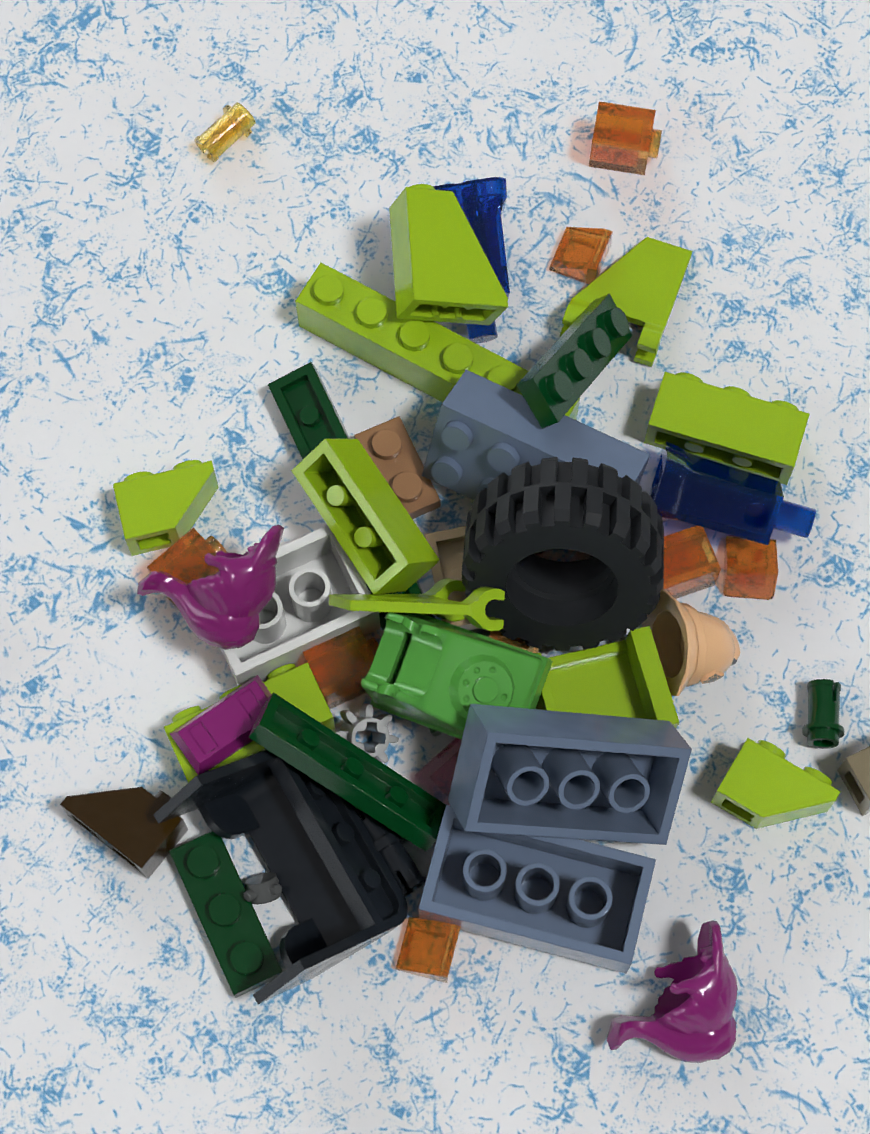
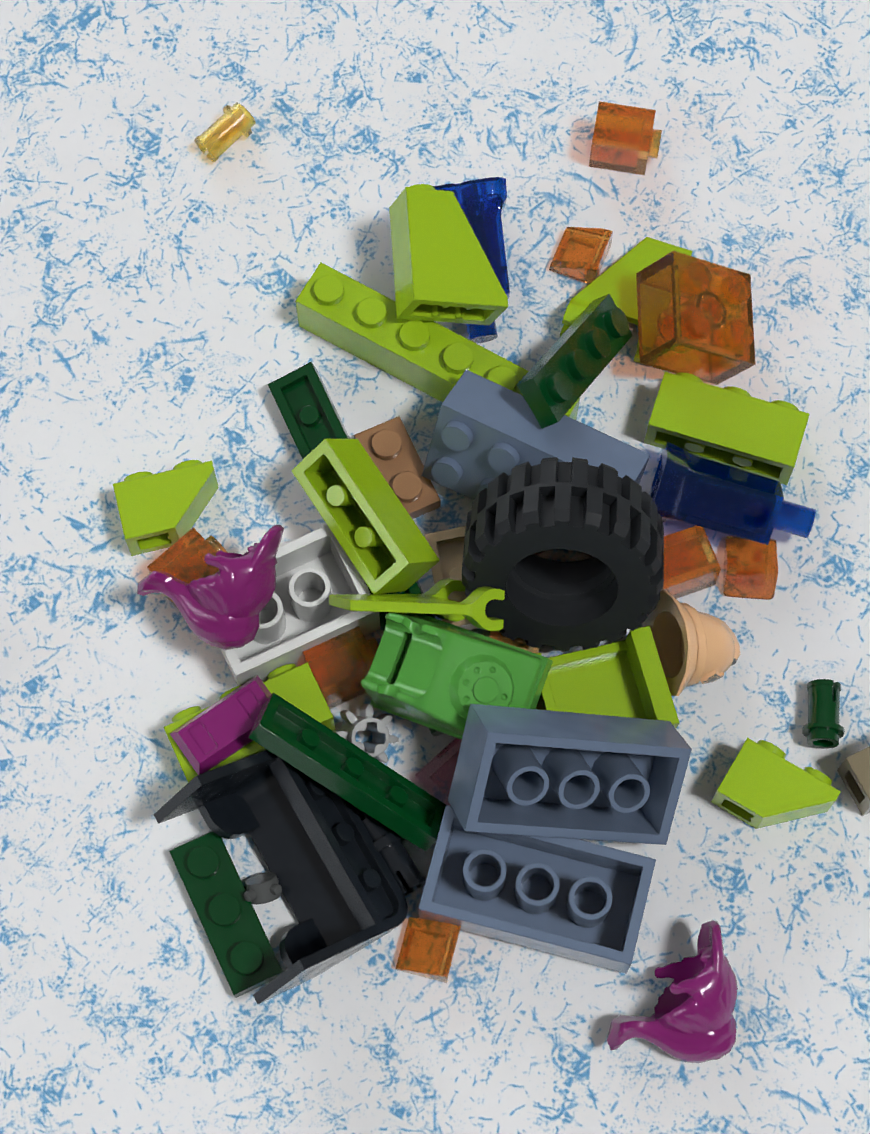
dark brown slope [60,787,188,879] -> none
none -> clear orange brick [636,251,756,385]

